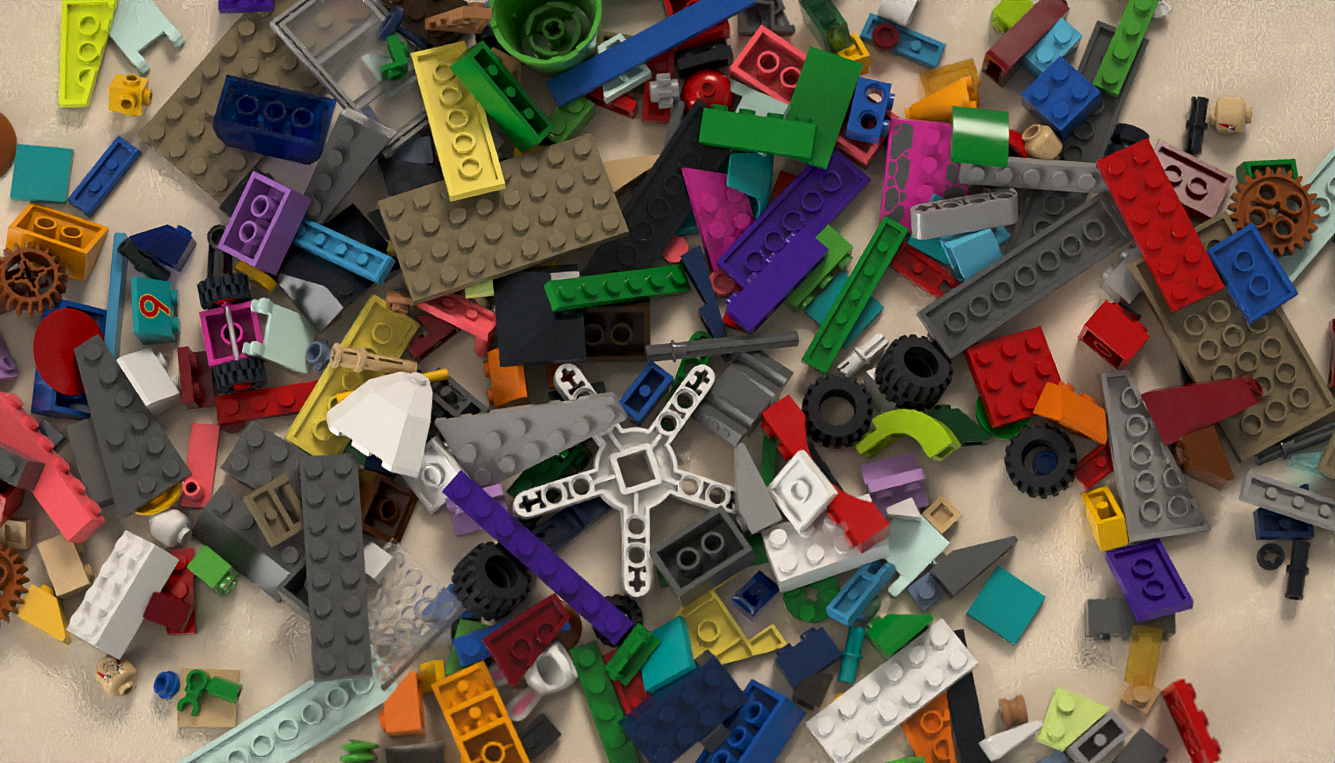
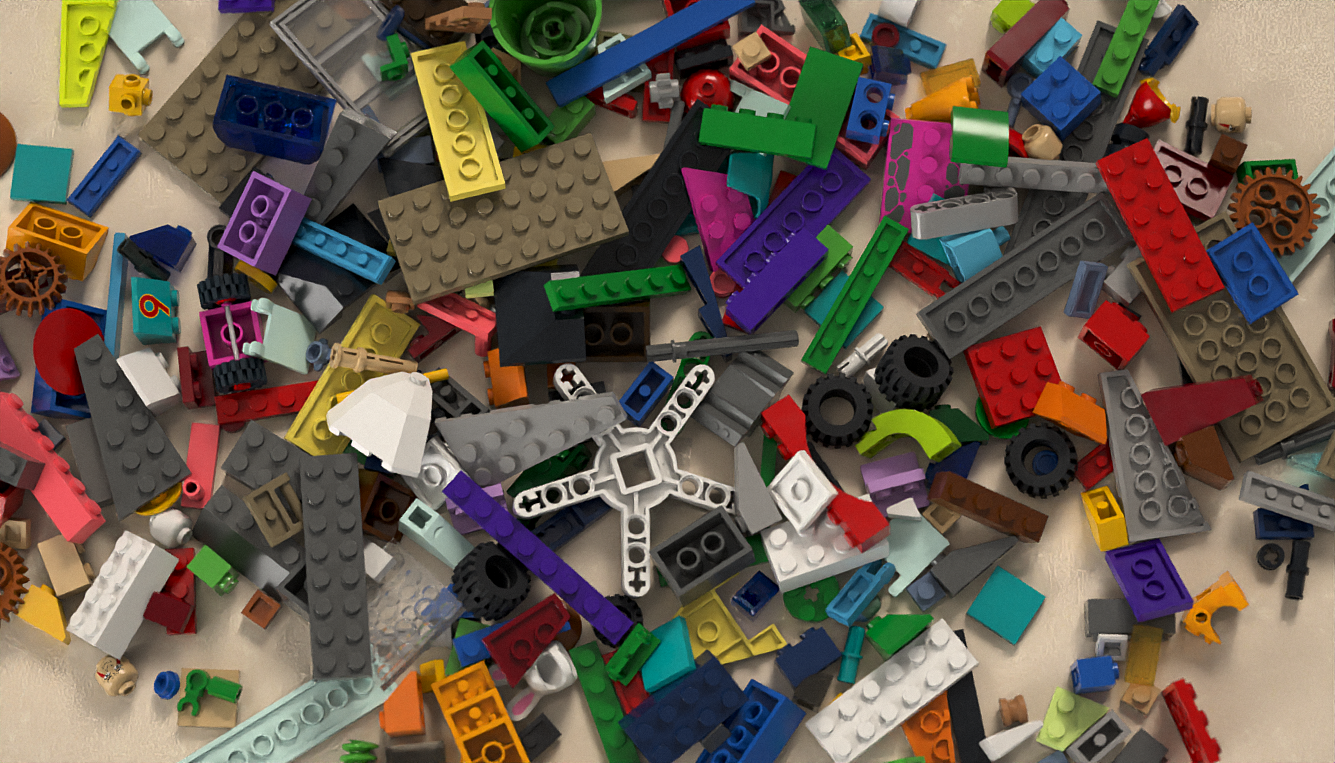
none -> dark orange plate [241,589,282,630]
none -> light aqua slope [398,498,475,569]
none -> tan plate [732,32,771,72]
none -> clear blue slope [869,45,911,86]
none -> clear blue slope [925,441,981,489]
none -> reddish brown brick [927,471,1048,543]
none -> sand blue plate [1007,73,1034,127]
none -> sand blue tile [1064,260,1108,319]
none -> blue brick [1070,655,1119,695]
none -> white slope [1095,634,1128,661]
none -> red hat [1122,78,1181,129]
none -> dark blue hinge [1138,4,1199,77]
none -> light orange tile [1182,571,1249,645]
none -> reddish brown brick [1208,134,1248,176]

